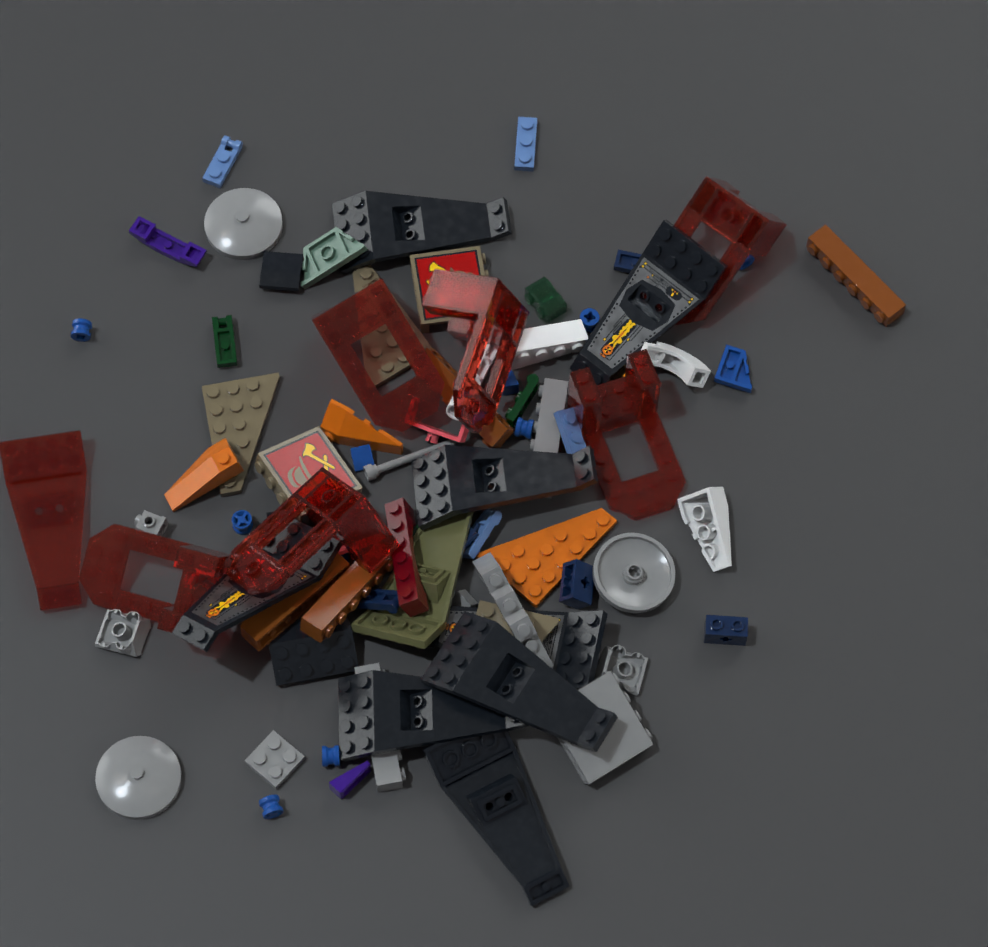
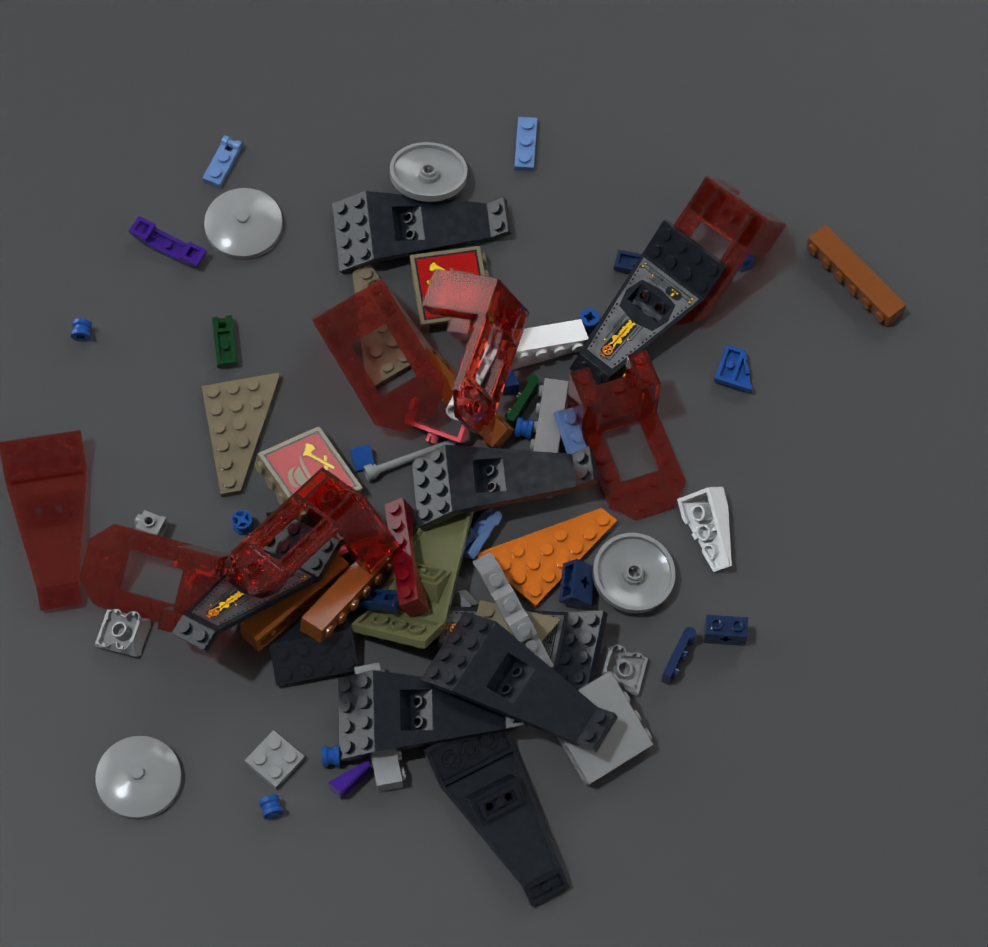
orange wedge [164,438,244,512] -> none
black slope [259,251,304,291] -> none
sand green wing [301,227,368,290] -> none
orange wedge [320,399,403,455] -> none
clear green brick [524,276,567,323] -> none
white arch [637,341,711,388] -> none
none -> light grey dish [390,142,467,202]
none -> dark blue plate [661,627,696,685]

